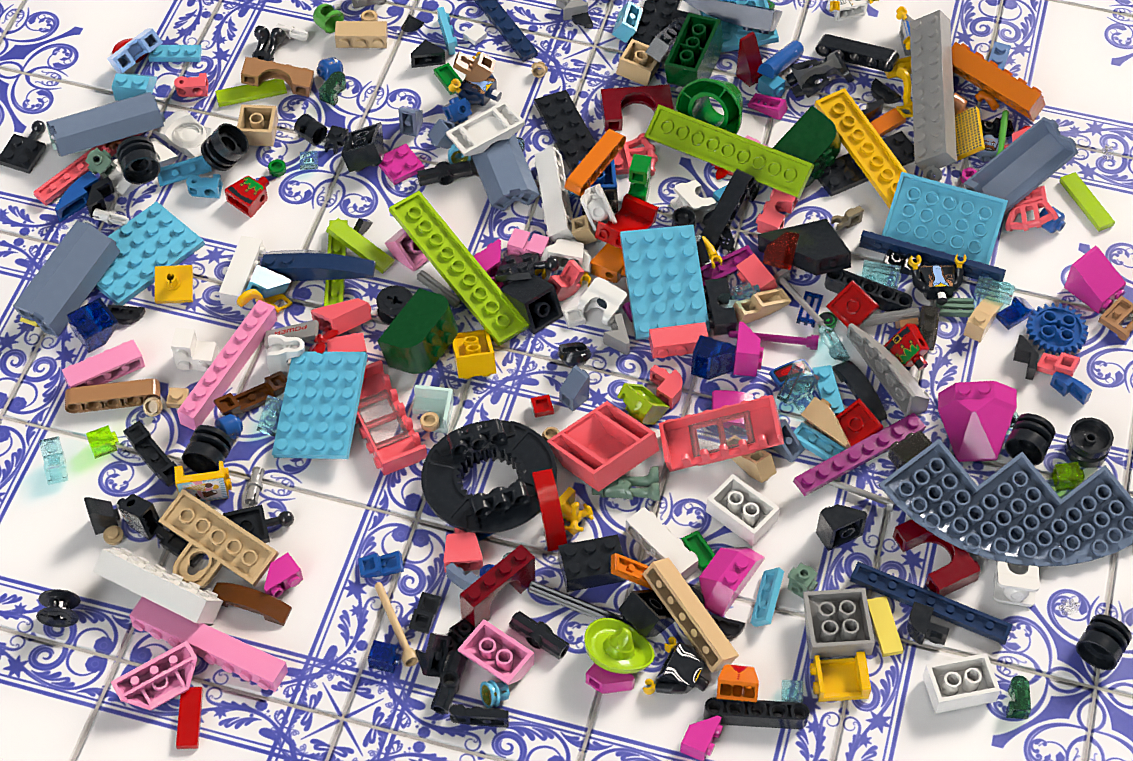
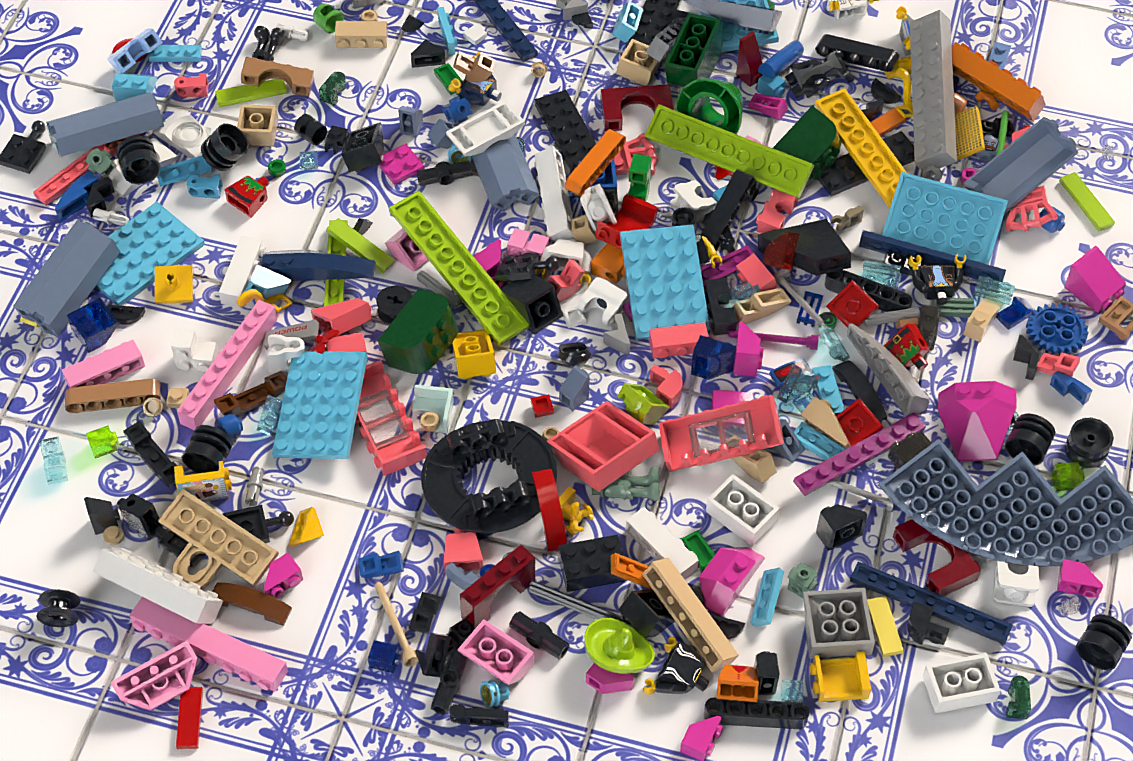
blue head [316,57,343,81] -> none
none -> yellow slope [288,507,324,547]
none -> black brick [754,651,780,696]
none -> dark pink slope [1057,559,1103,598]

